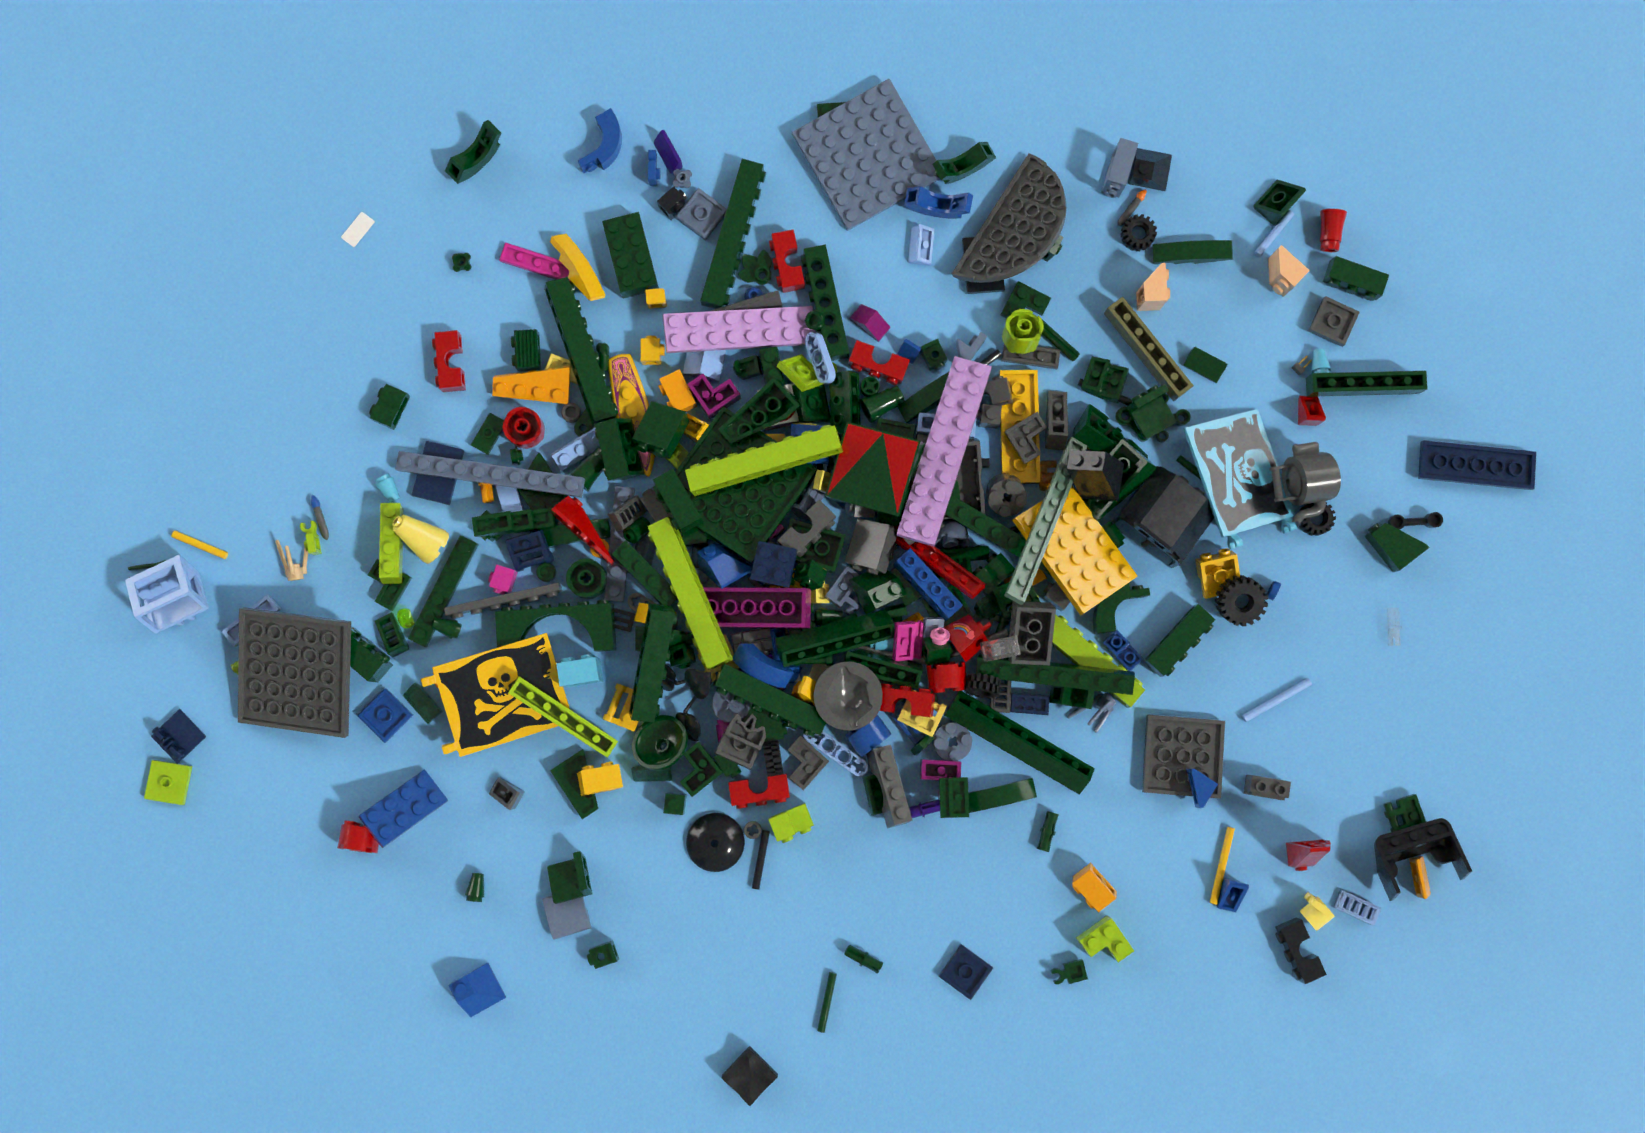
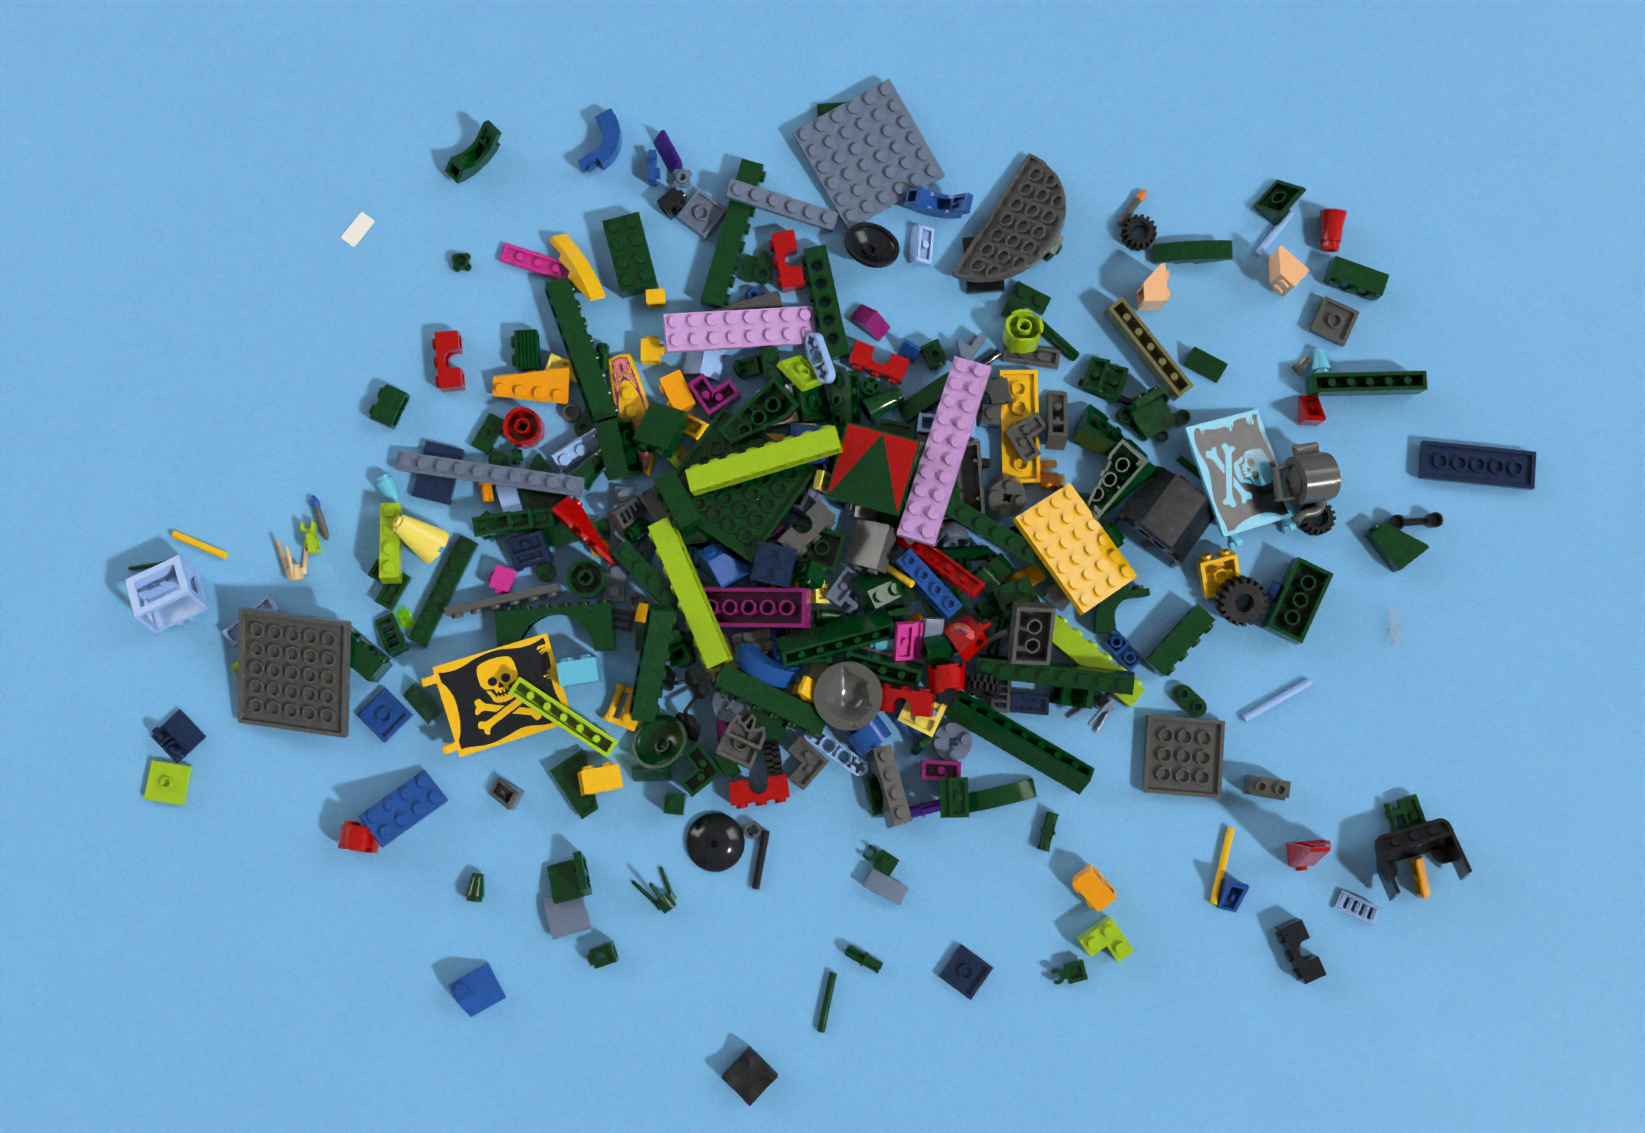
dark green cone [431,617,462,639] -> none
lime brick [768,803,814,843] -> none
dark green tile [805,310,825,330] -> none
bright pink plate [930,627,950,645] -> none
dark green arch [932,142,996,184] -> none
clear slope [980,635,1021,662] -> none
sand green plate [1004,437,1087,605] -> none
black slope [1067,450,1124,501] -> none
sand blue window [1101,138,1139,198] -> none
black slope [1129,148,1172,191] -> none
blue slope [1186,768,1218,808] -> none
light yellow piece [1299,892,1335,931] -> none
none -> dark green plate [488,451,508,466]
none -> dark green plant [632,867,677,914]
none -> sand blue plate [725,178,838,232]
none -> black dish [844,223,900,268]
none -> dark green plate [863,845,899,877]
none -> sand blue slope [863,868,908,905]
none -> yellow bar [886,564,915,588]
none -> dark green plate [1172,684,1207,717]
none -> dark green brick [1261,557,1333,645]

